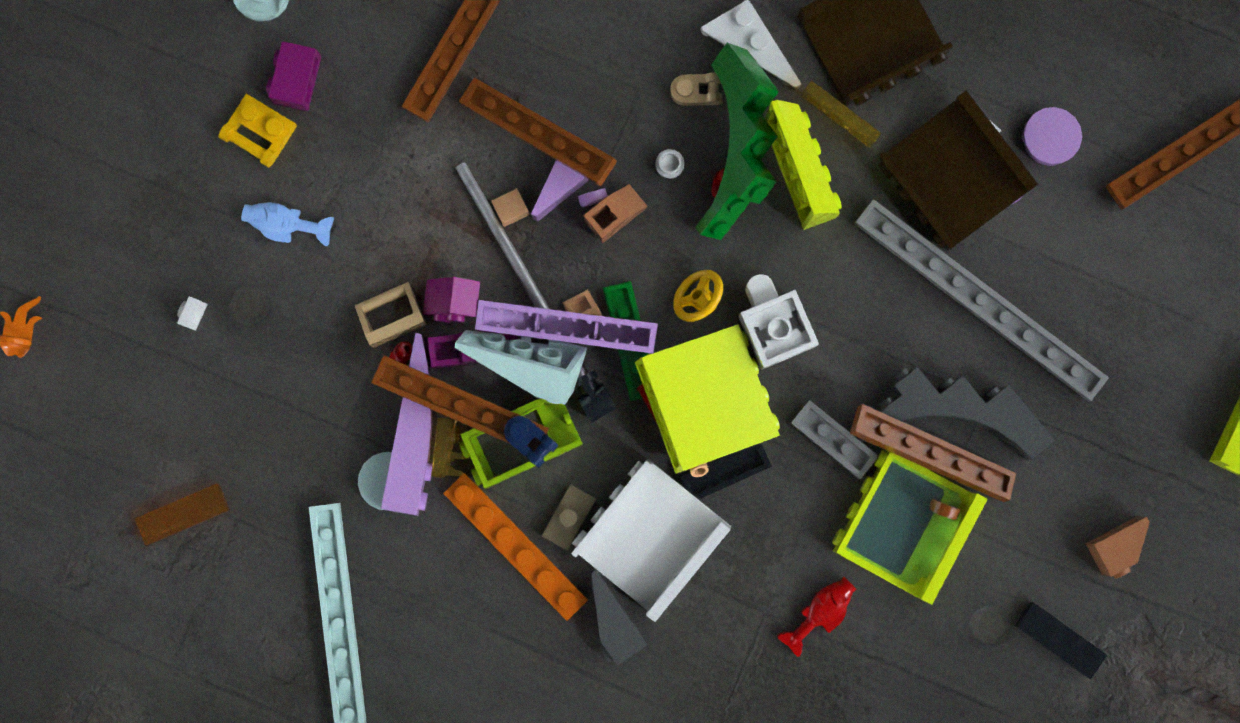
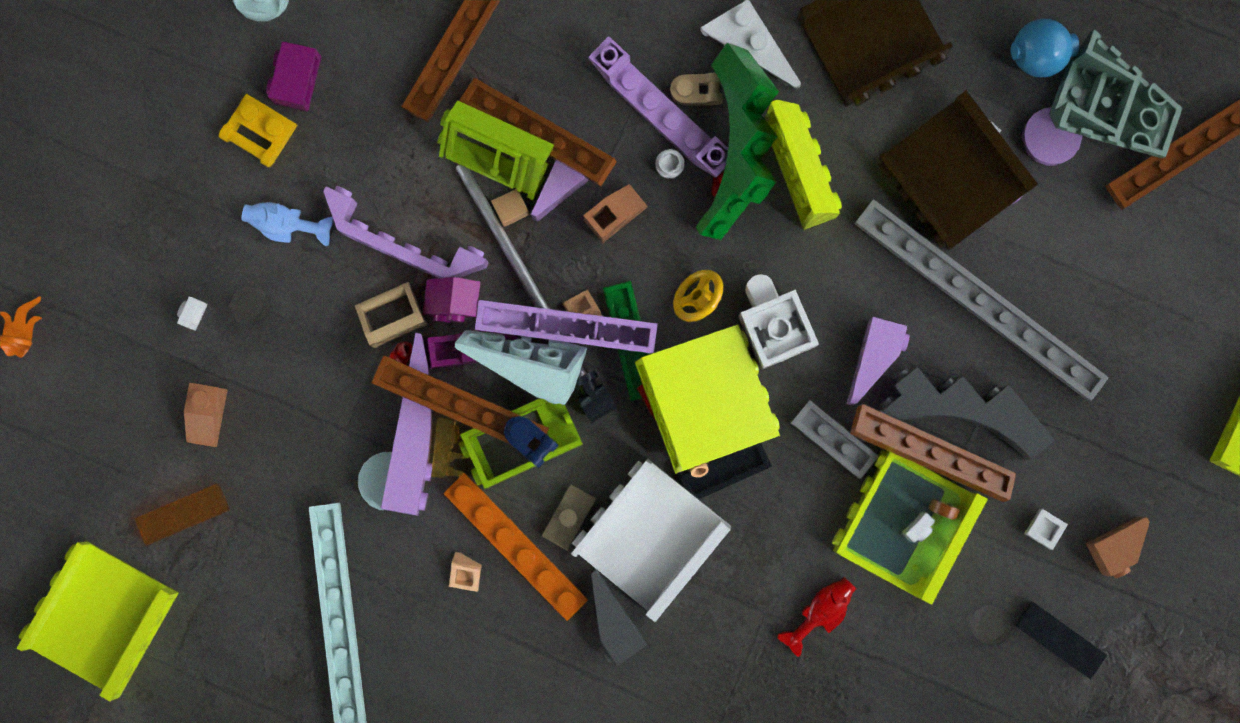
lavender tile [578,188,608,208] -> none
clear yellow tile [802,80,882,147] -> none
none -> neon yellow panel [16,541,179,701]
none -> nougat slope [184,383,228,447]
none -> lavender slope [323,186,488,278]
none -> lime door [437,100,554,200]
none -> light nougat slope [449,552,482,592]
none -> lavender slope [588,36,729,178]
none -> lavender slope [846,317,910,405]
none -> white plate [901,512,935,543]
none -> dark azure brick [1010,19,1079,78]
none -> white plate [1024,509,1068,550]
none -> sand green wedge [1049,29,1182,158]

